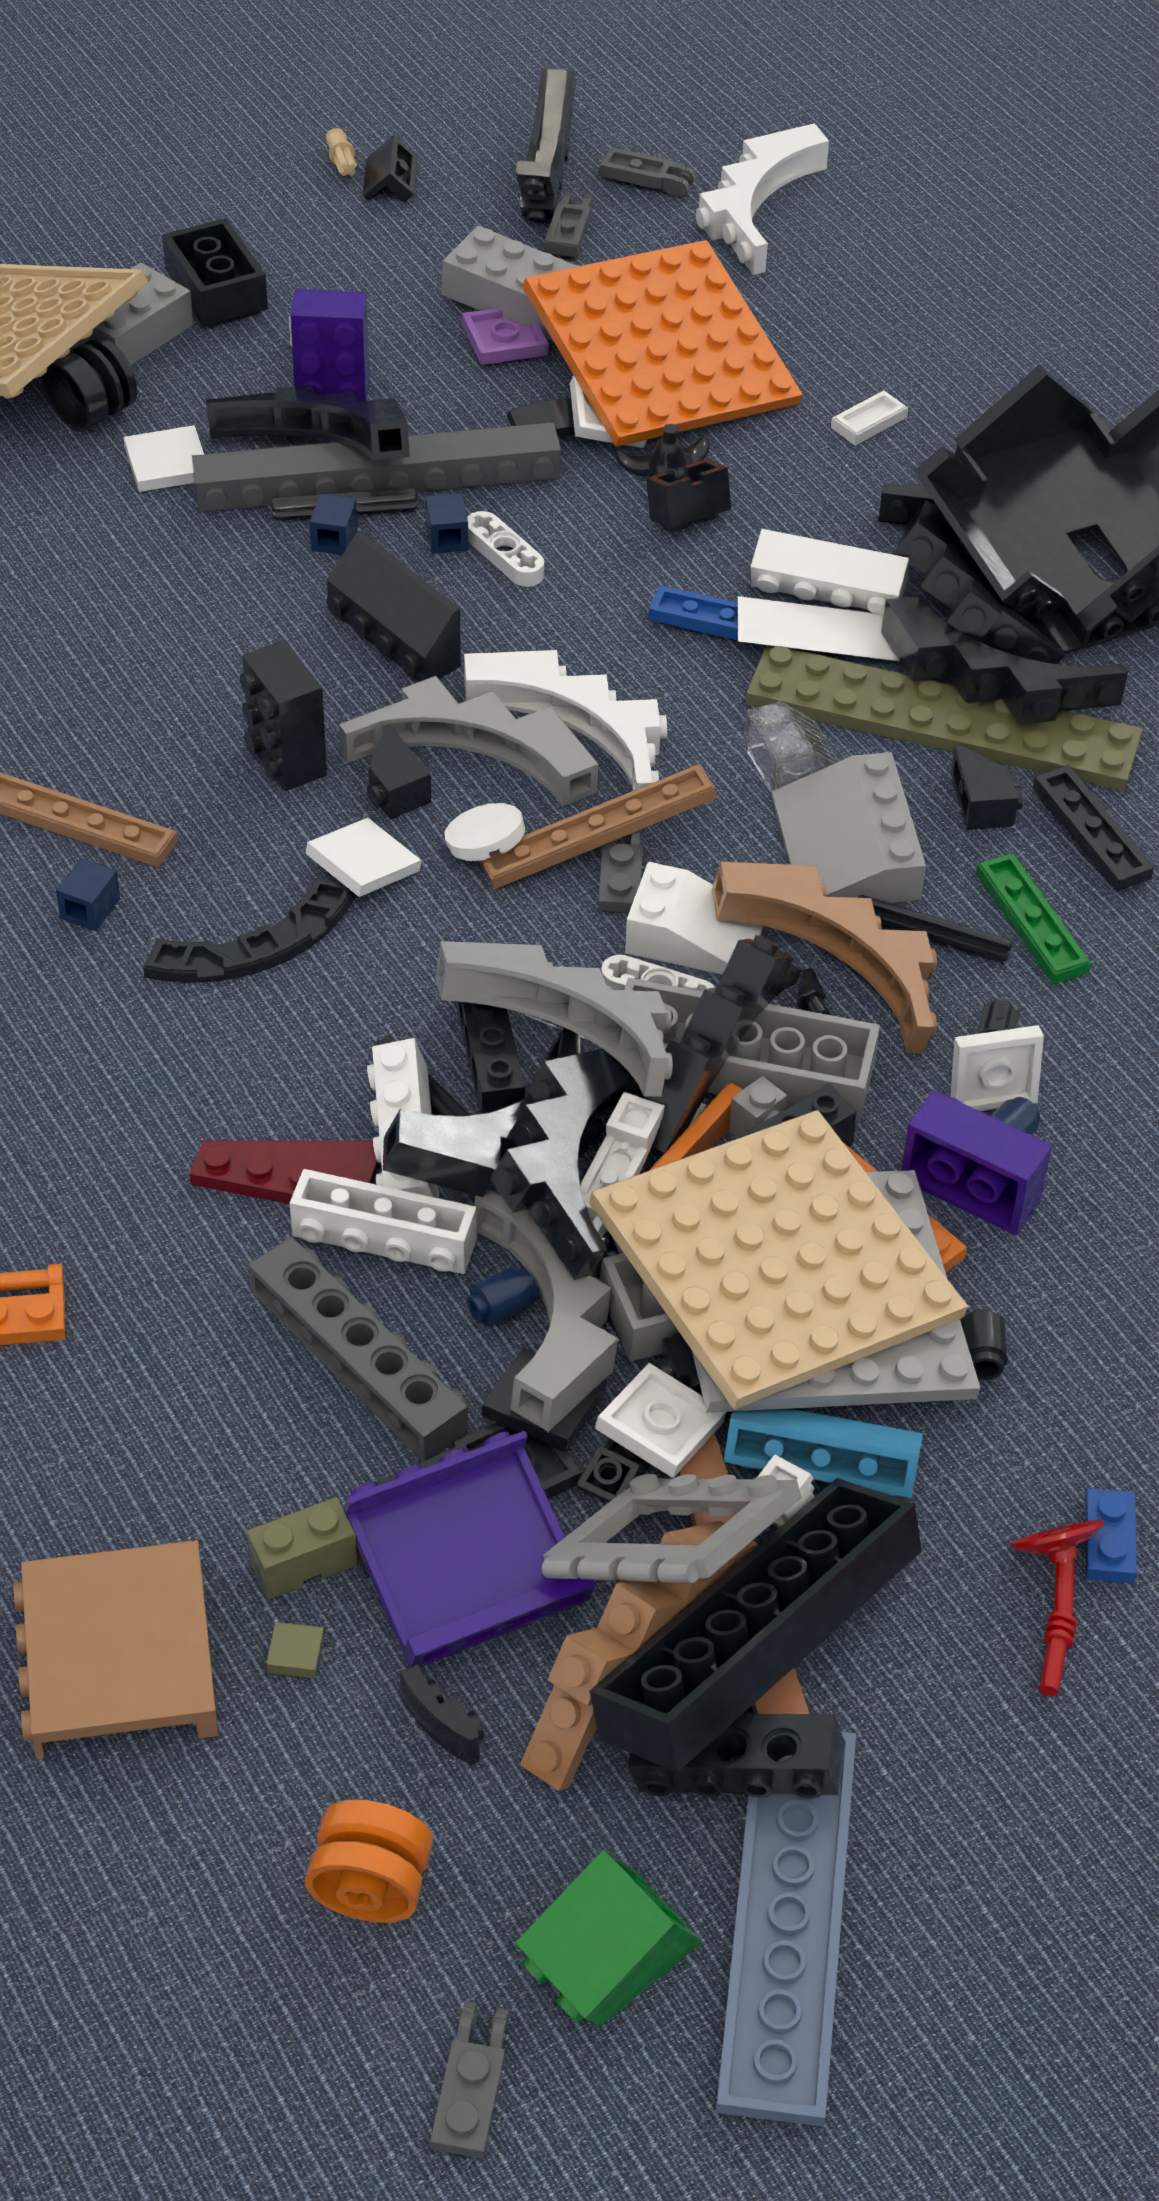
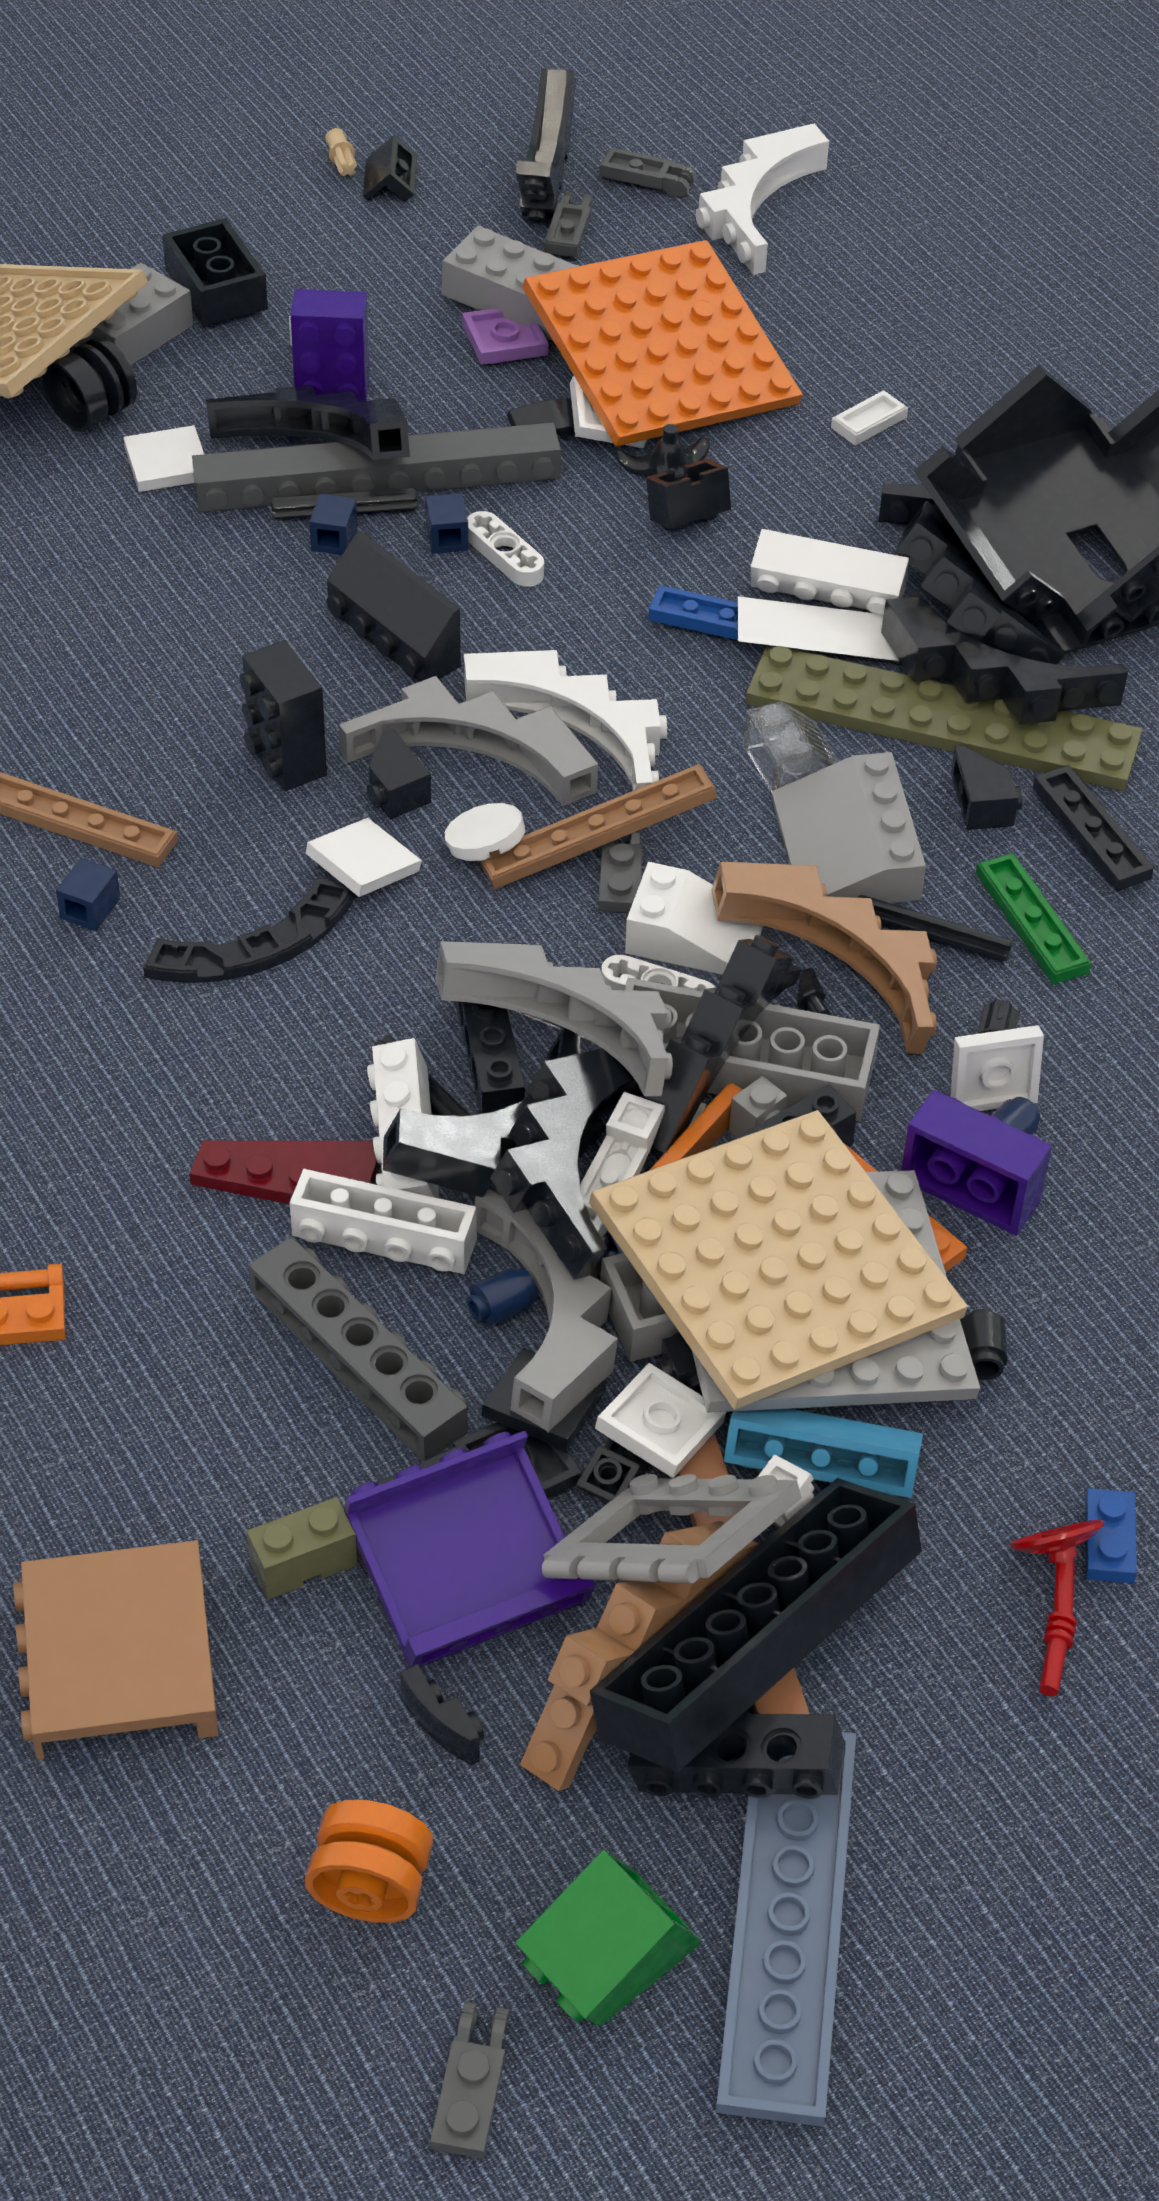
olive tile [266,1622,324,1679] -> none

